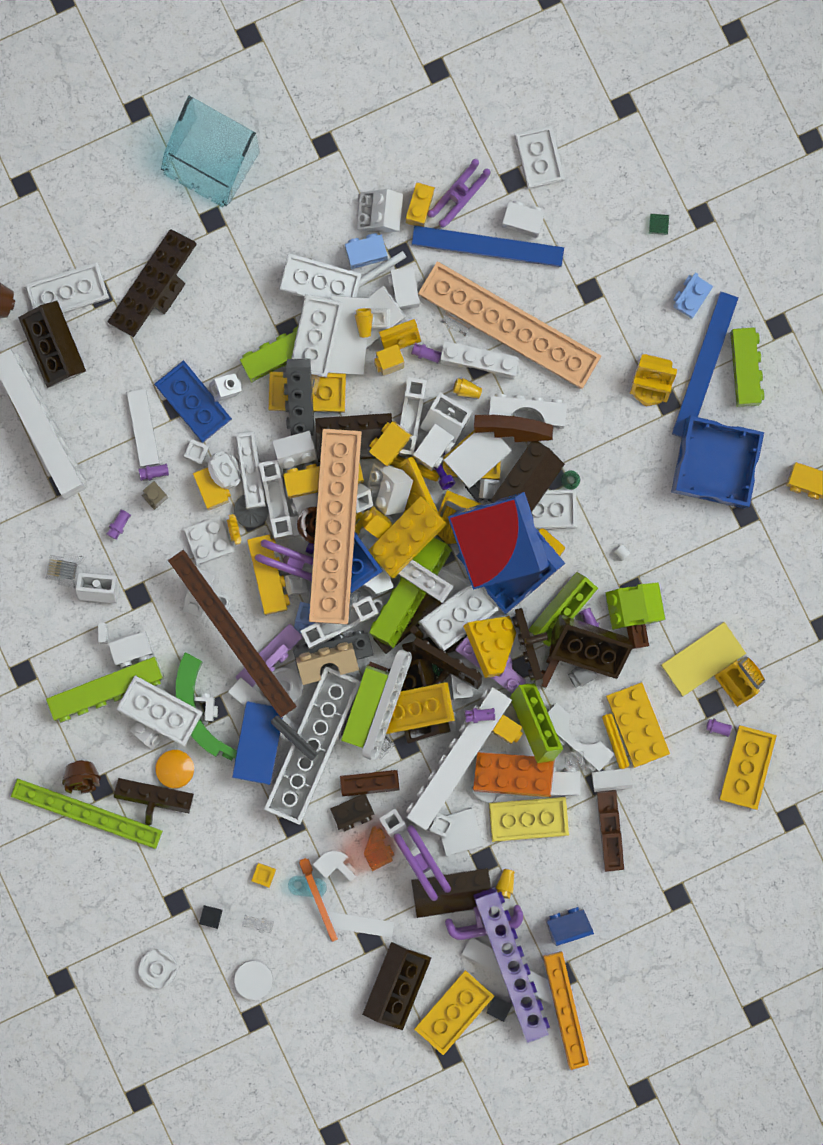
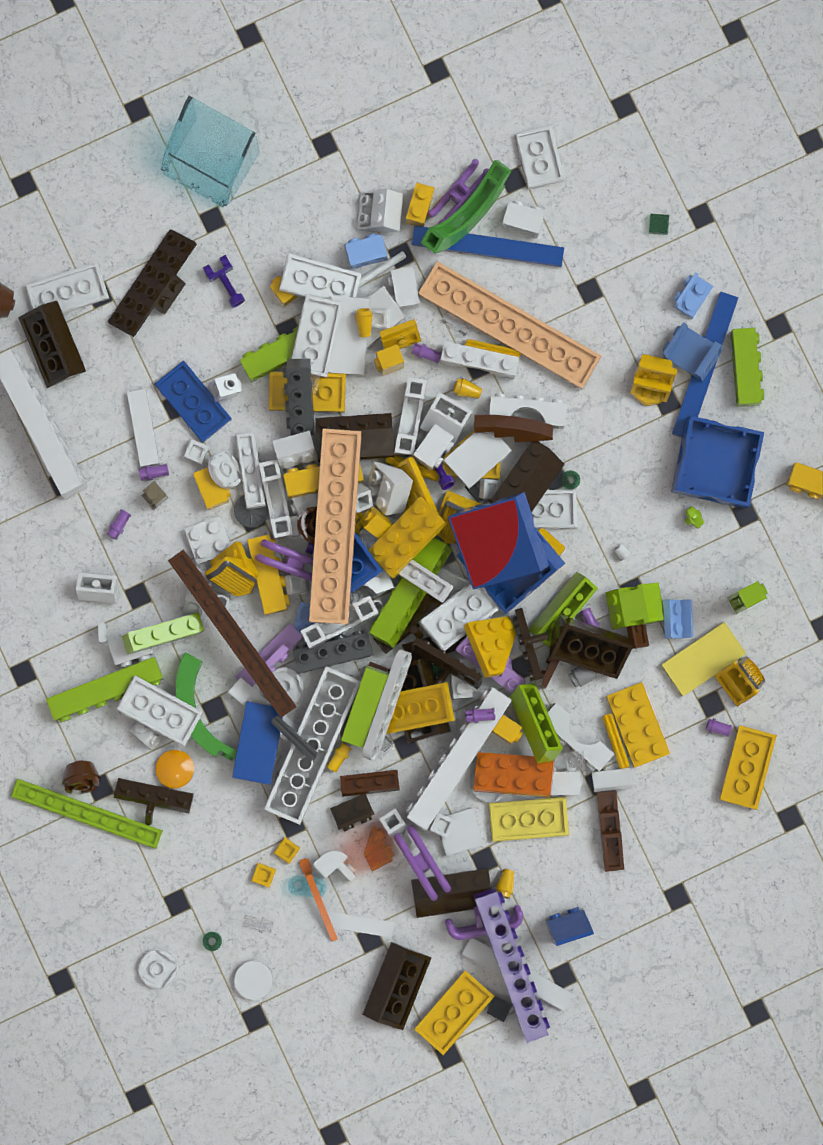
clear piece [45,553,84,589] -> none
white bracket [194,693,218,722] -> none
black plate [199,905,223,929] -> none
yellow gear [227,514,242,545] -> none
tan arch [296,642,359,685] -> none
yellow brick [369,421,413,466] -> none
light orange tile [543,951,589,1070] -> none
none -> lime brick [122,612,205,655]
none -> clear green plate [202,931,222,951]
none -> dark purple bar [203,255,245,308]
none -> yellow piece [205,541,259,597]
none -> yellow brick [270,275,299,307]
none -> yellow tile [274,837,300,864]
none -> yellow pin [326,742,352,773]
none -> bright green arch [421,160,512,254]
none -> yellow axle [465,339,521,358]
none -> medium blue panel [662,322,724,381]
none -> light blue bracket [663,599,694,639]
none -> lime plant [685,506,704,529]
none -> lime brick [727,581,768,614]

